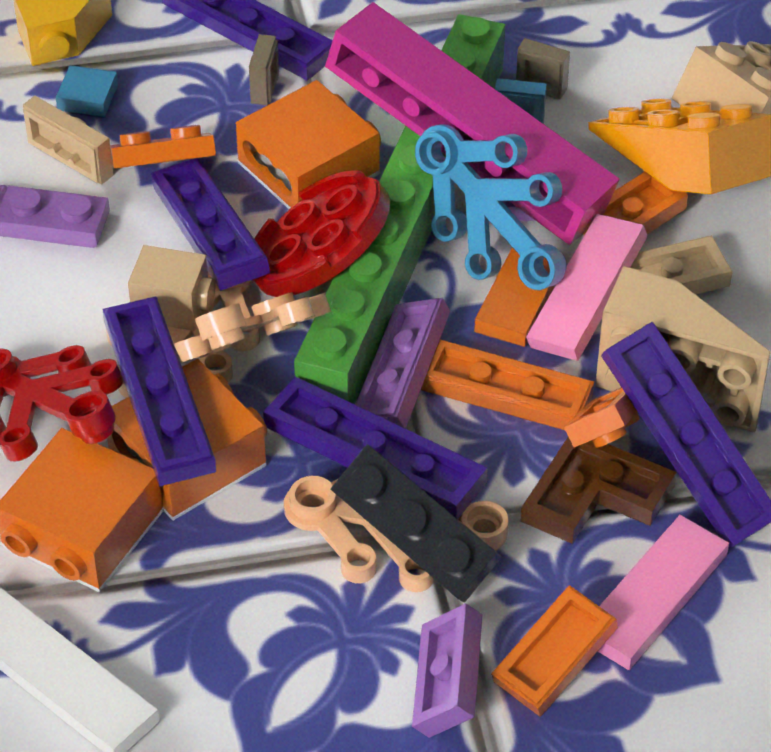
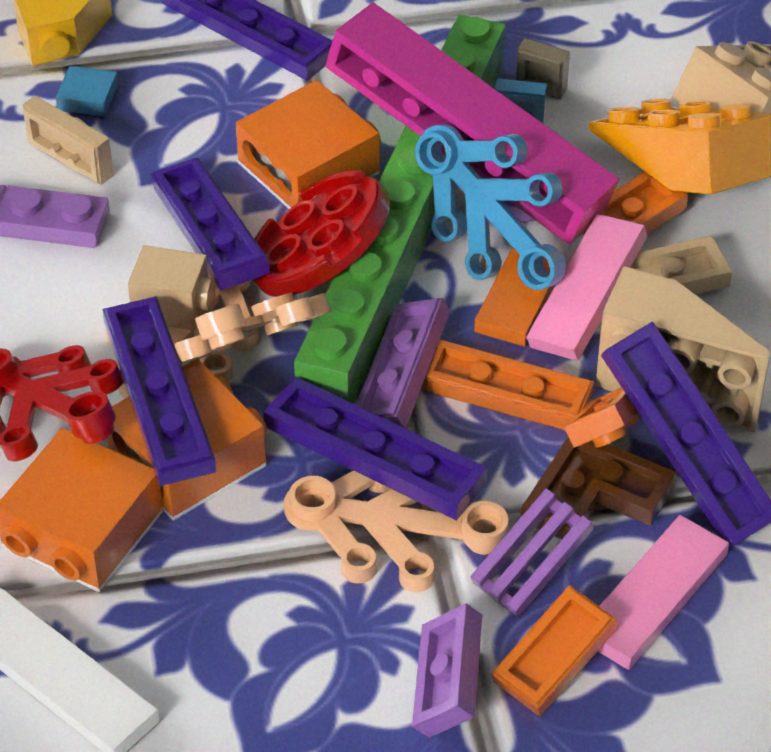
orange plate [110,125,216,169] -> none
dark tan tile [249,34,279,105] -> none
black plate [330,444,502,603] -> none
none -> medium lavender tile [470,488,593,618]

